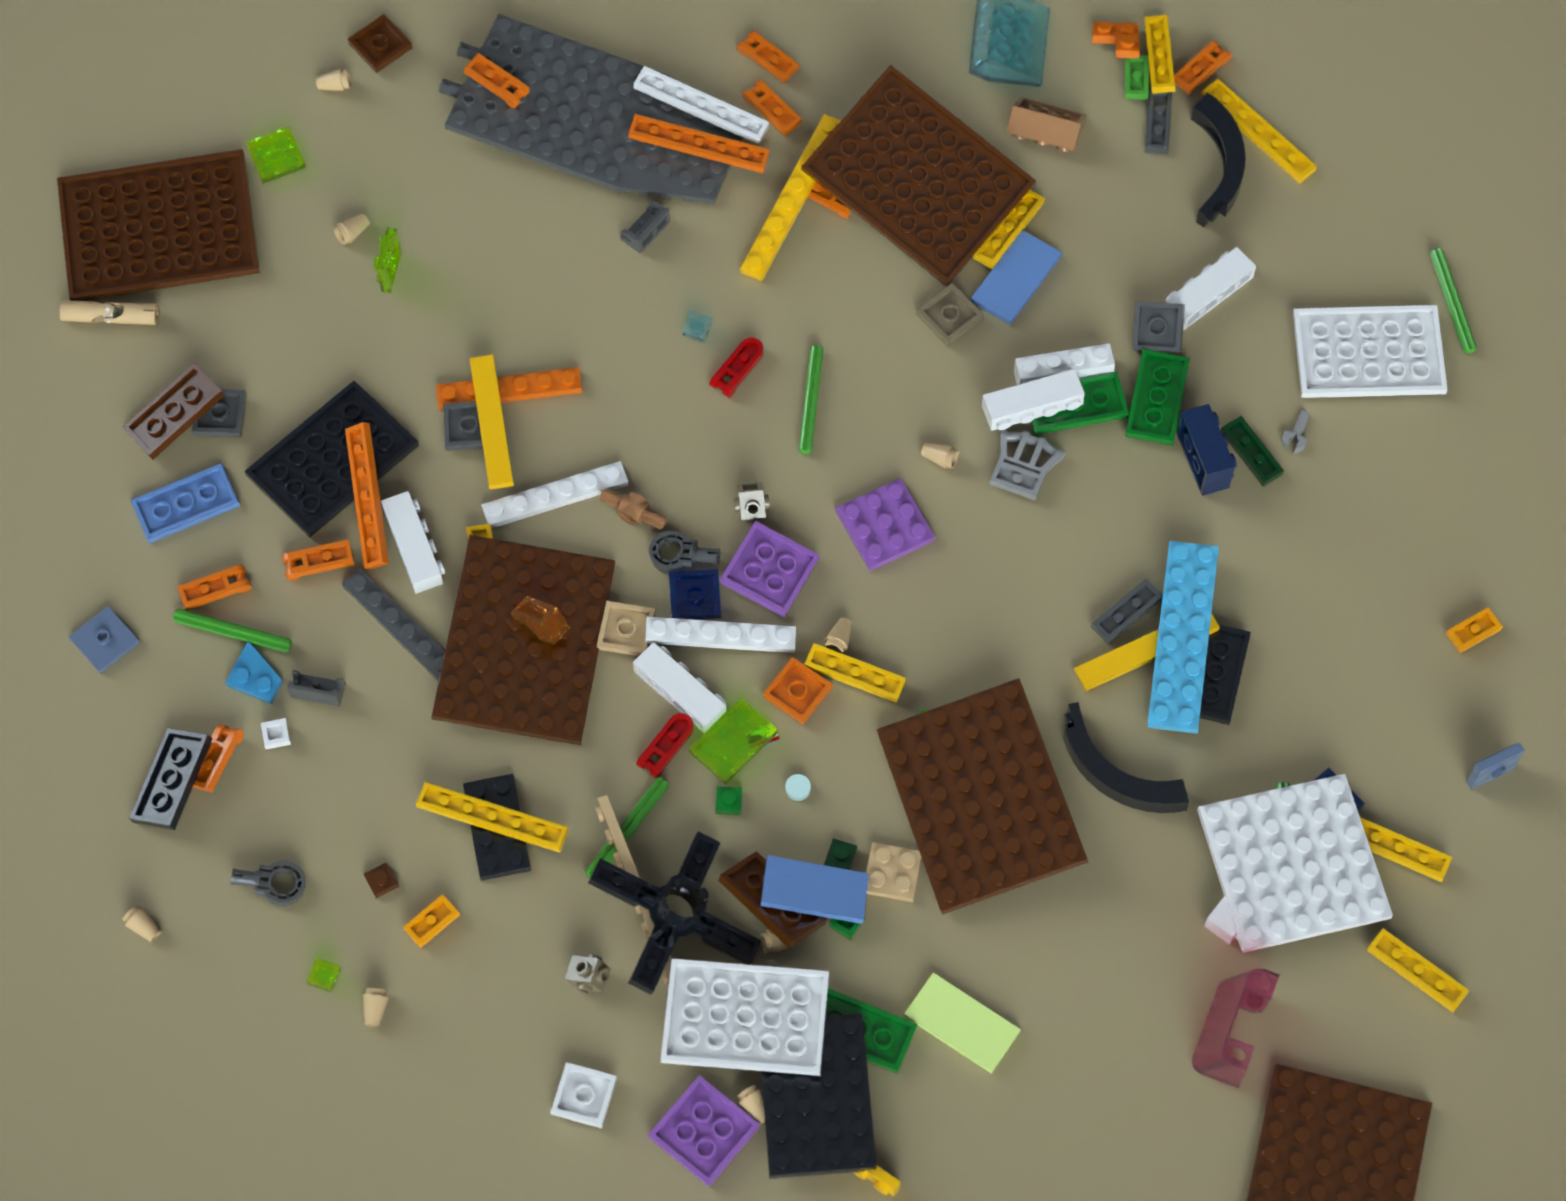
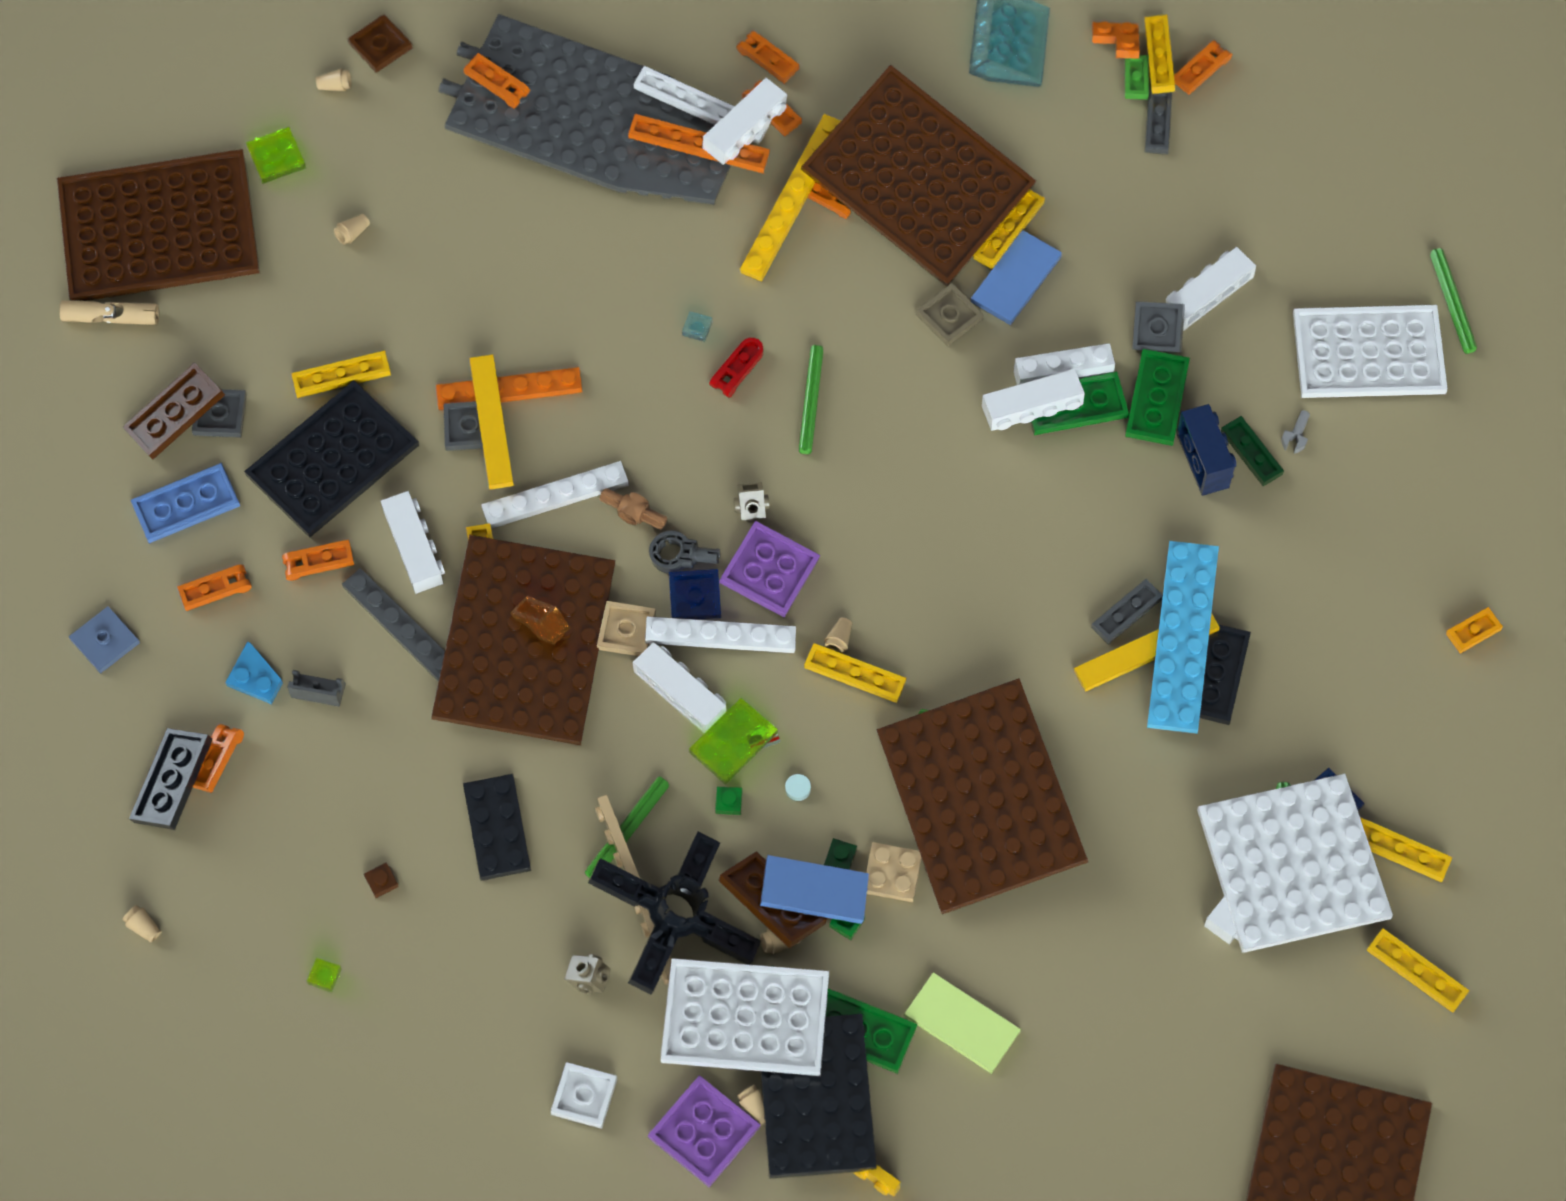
bright green axle [173,609,292,653] -> none
dark grey pin [230,861,305,906] -> none
white plate [261,718,291,750] -> none
orange plate [345,422,389,570] -> none
tan cone [363,988,389,1027] -> none
clear neon green plate [374,227,402,293] -> none
light orange plate [403,894,460,949] -> none
yellow tile [416,782,569,853] -> none
dark grey hinge [620,200,670,254] -> none
red plate [636,713,694,778] -> none
orange plate [763,657,833,725] -> none
medium lavender plate [836,478,935,571] -> none
tan cone [921,443,959,469] -> none
light grey plate [989,430,1066,500] -> none
medium nougat slope [1007,97,1087,152] -> none
black arch [1063,702,1189,813] -> none
black arch [1191,92,1246,227] -> none
clear pink windscreen [1192,968,1280,1088] -> none
yellow tile [1201,78,1317,184] -> none
sand blue plate [1466,743,1524,789] -> none
none -> yellow plate [291,350,391,398]
none -> white brick [702,78,787,165]

